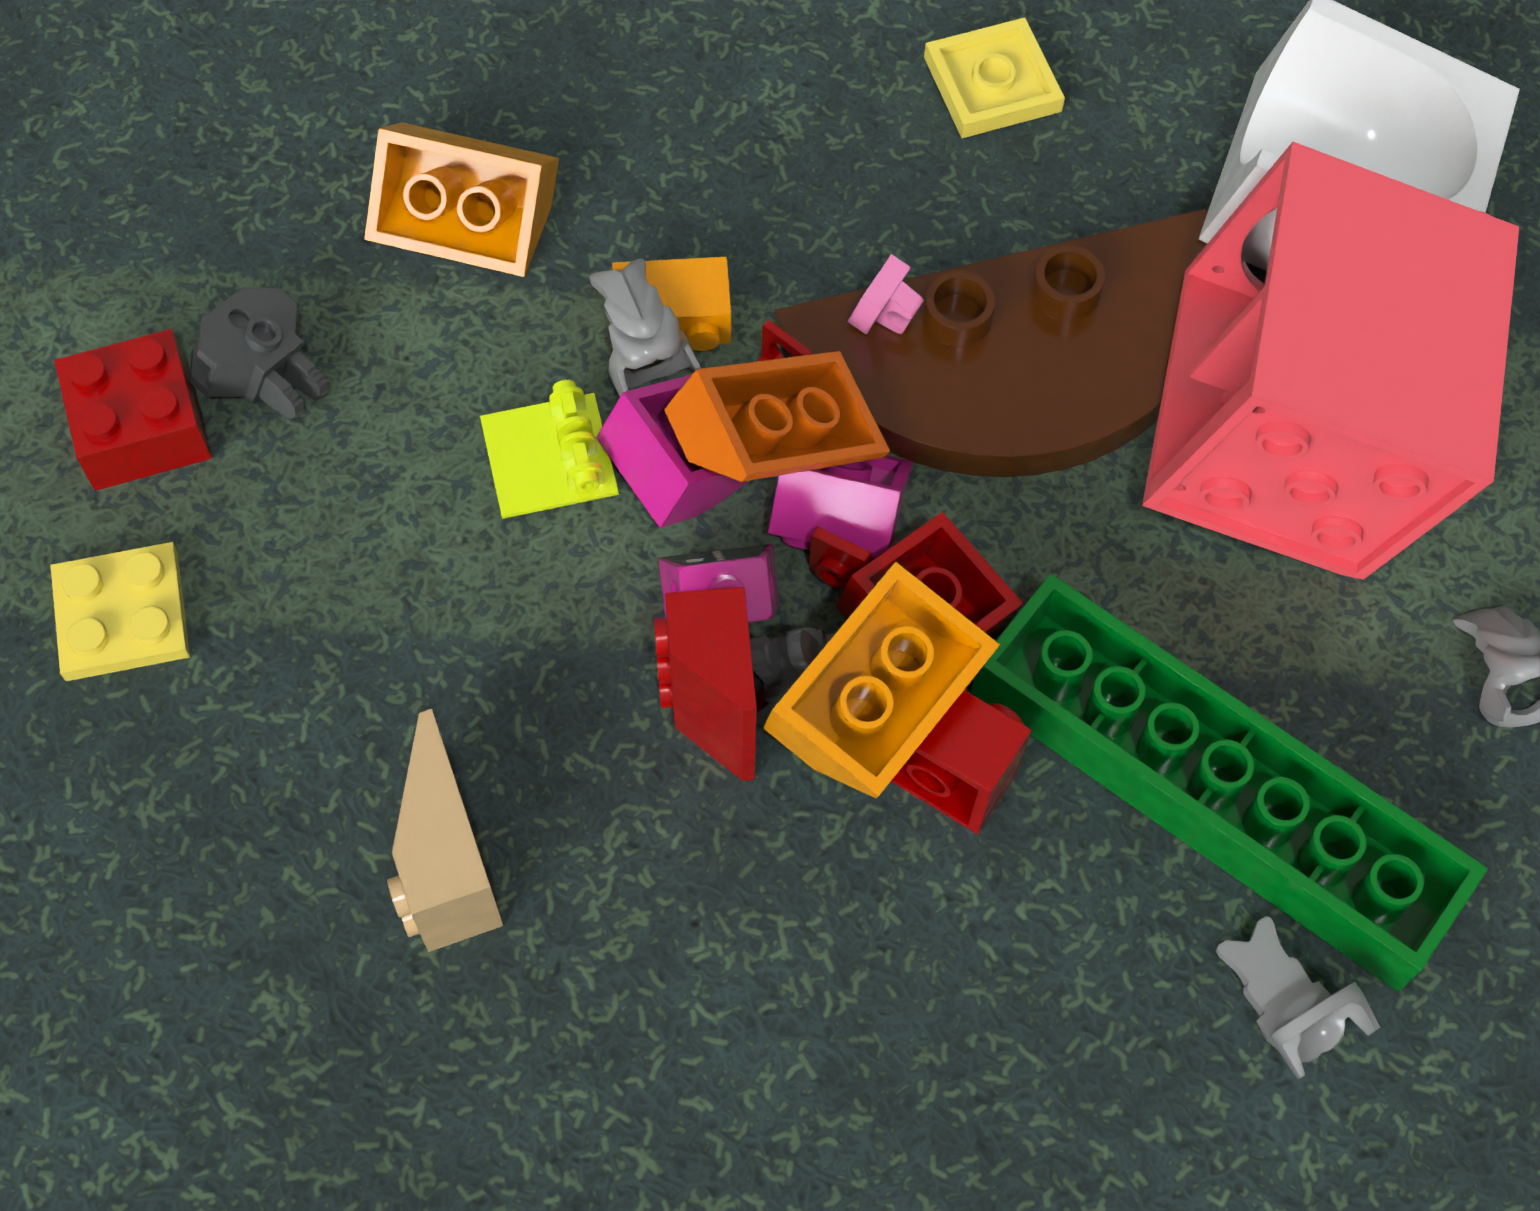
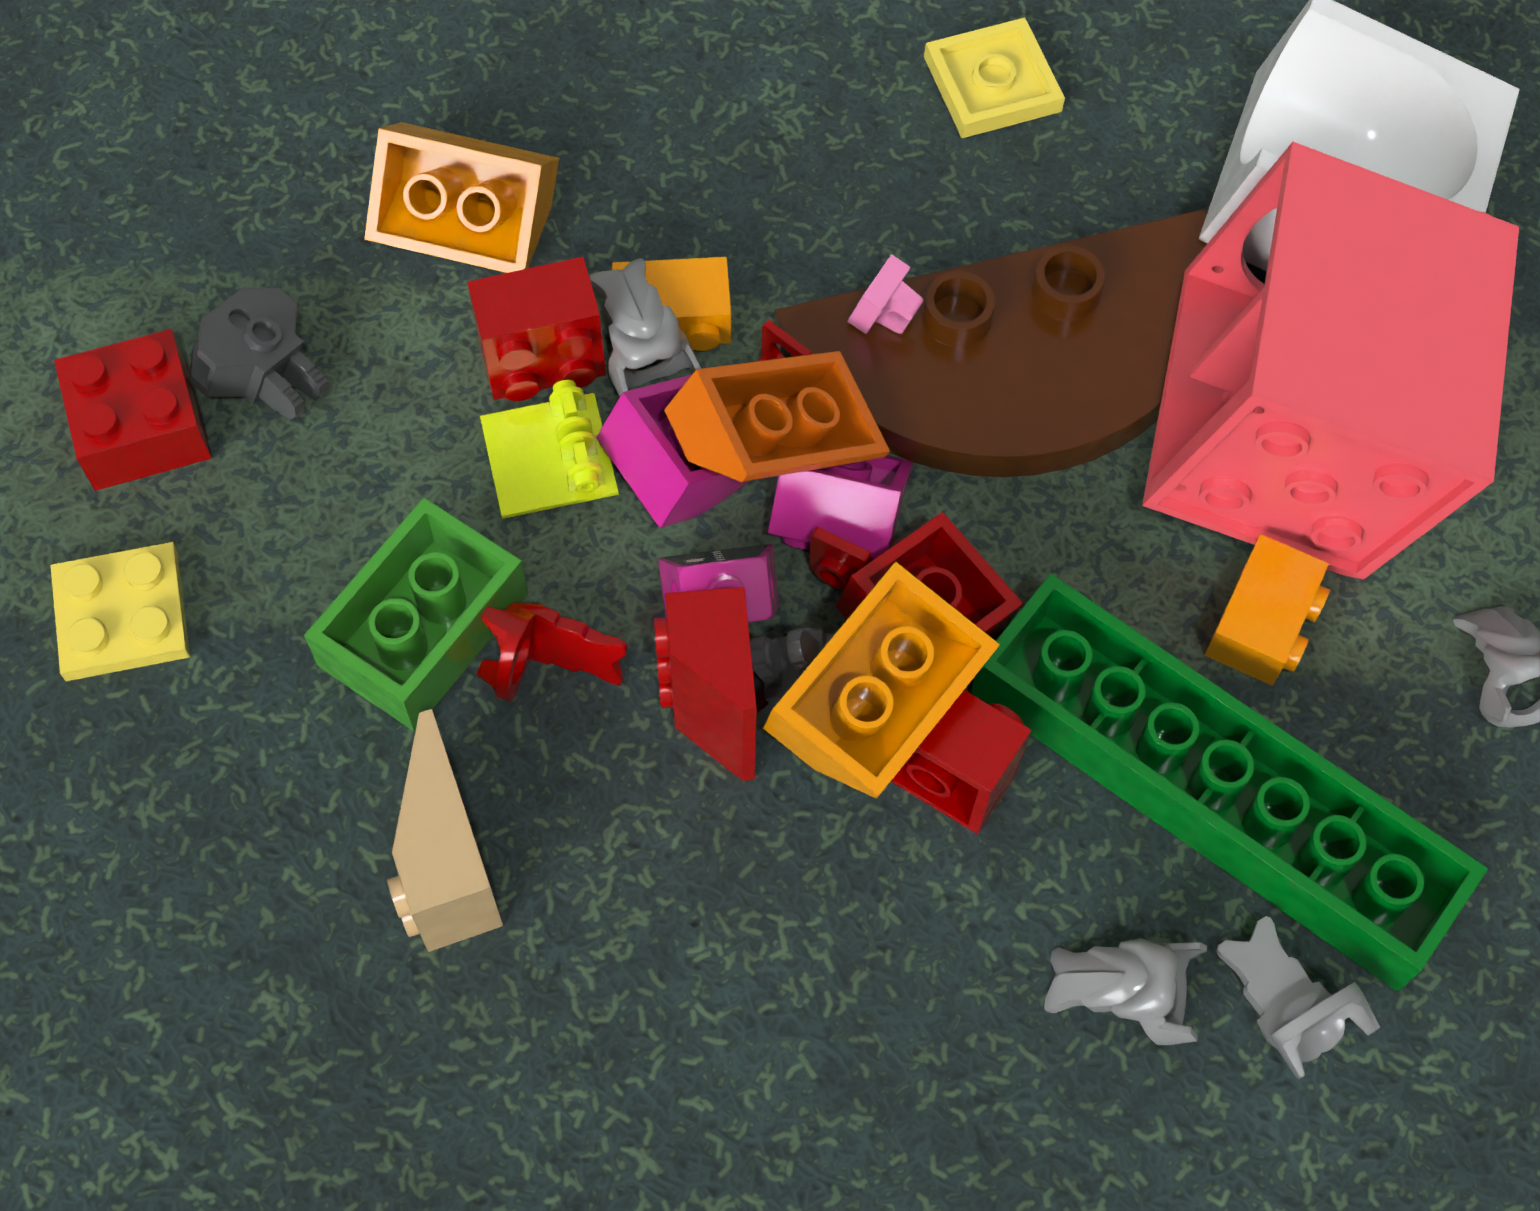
none -> bright green brick [304,498,528,732]
none -> red brick [467,256,606,401]
none -> red hair [477,602,628,702]
none -> light grey hair [1044,938,1207,1045]
none -> light orange brick [1204,534,1330,686]

